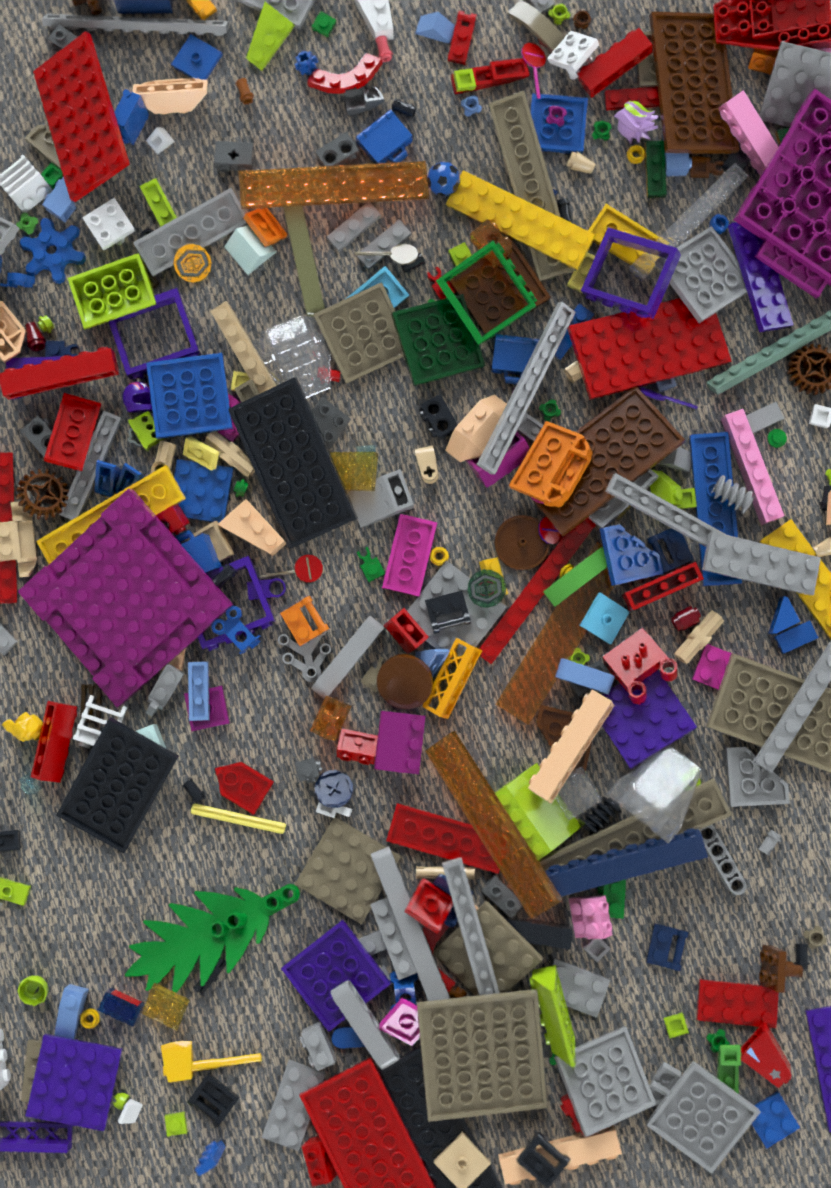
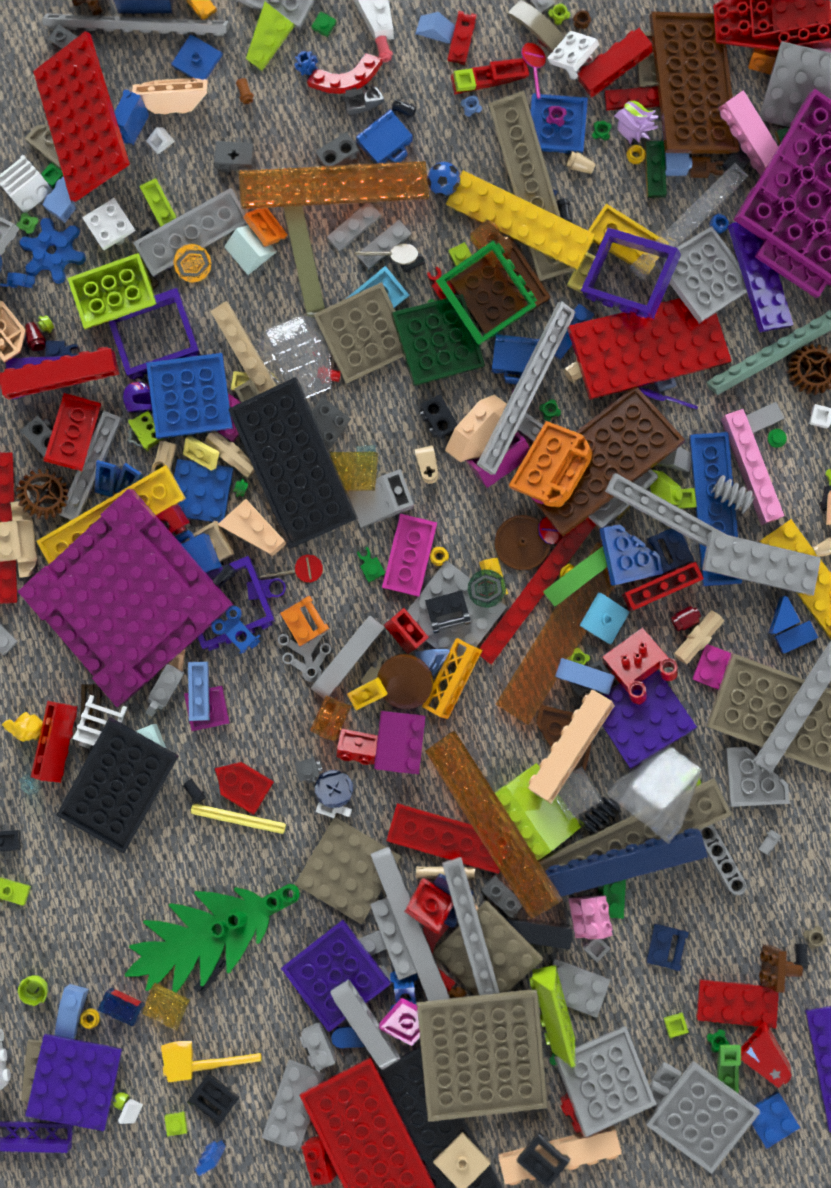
none -> yellow plate [347,677,388,710]

